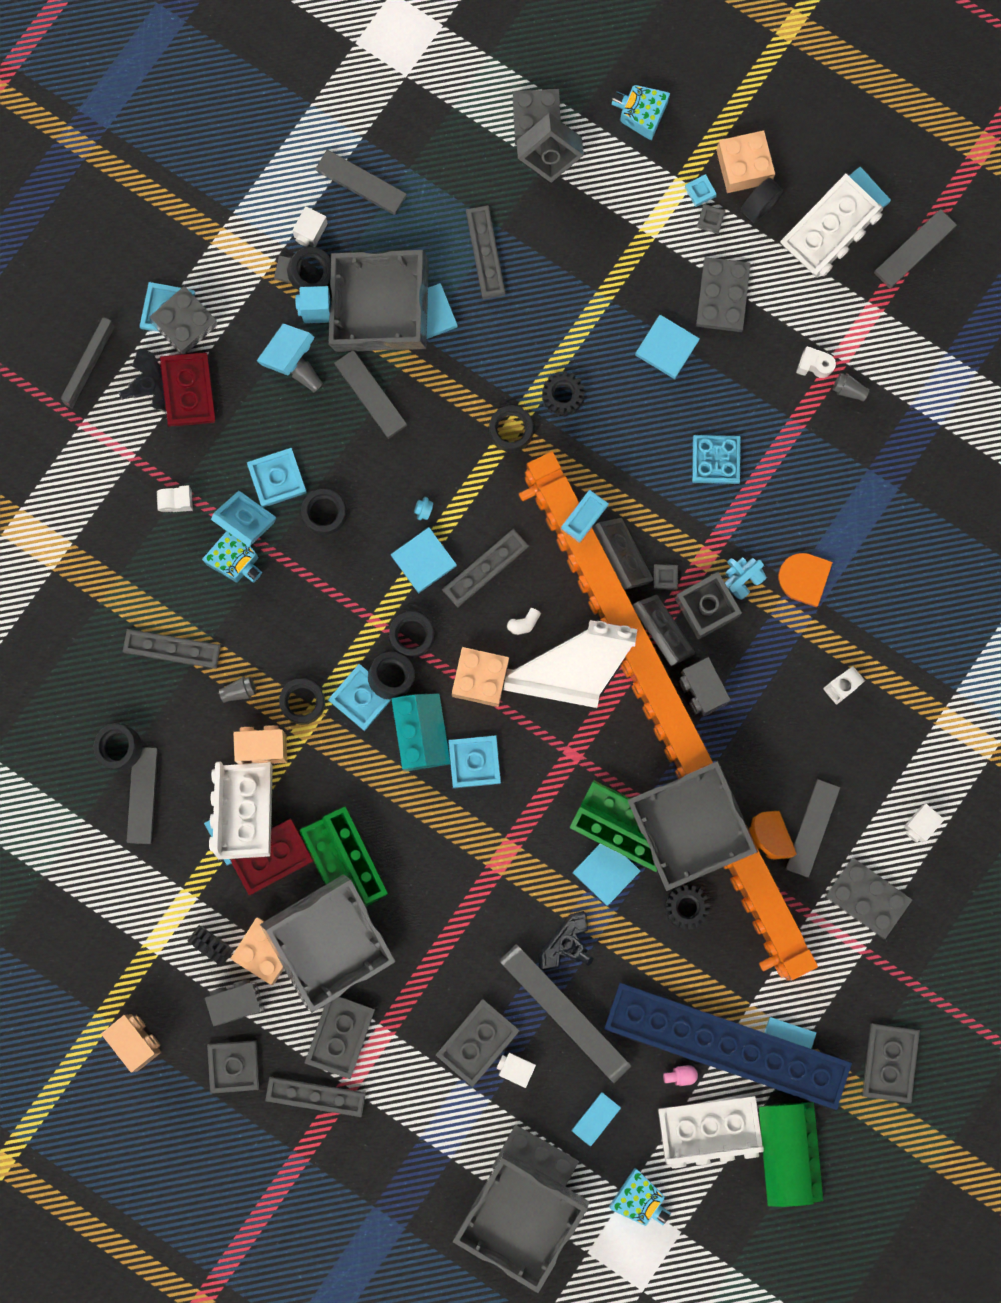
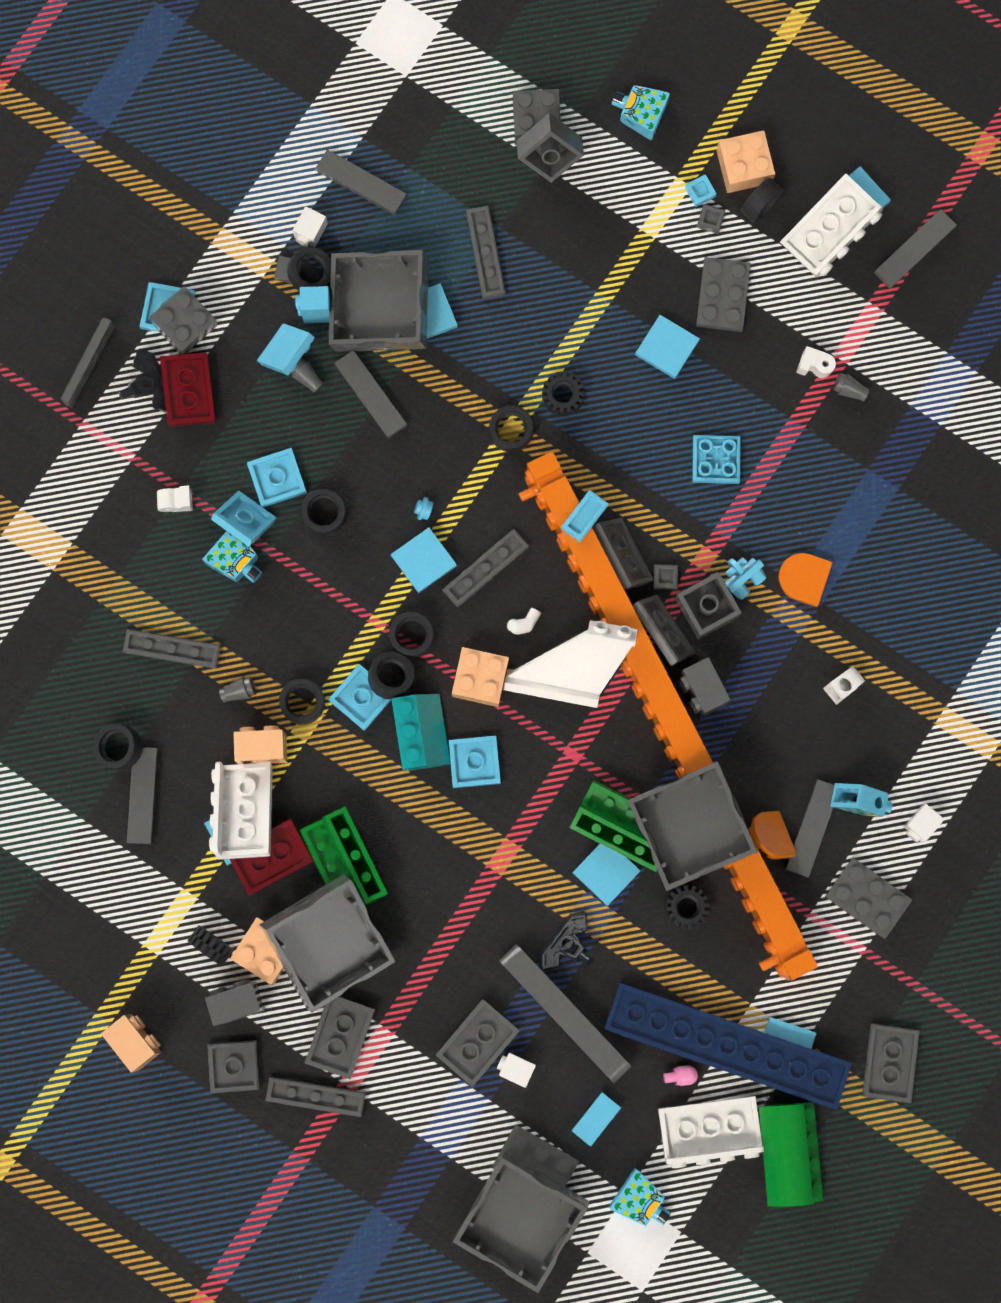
none -> medium azure torso [830,783,893,817]

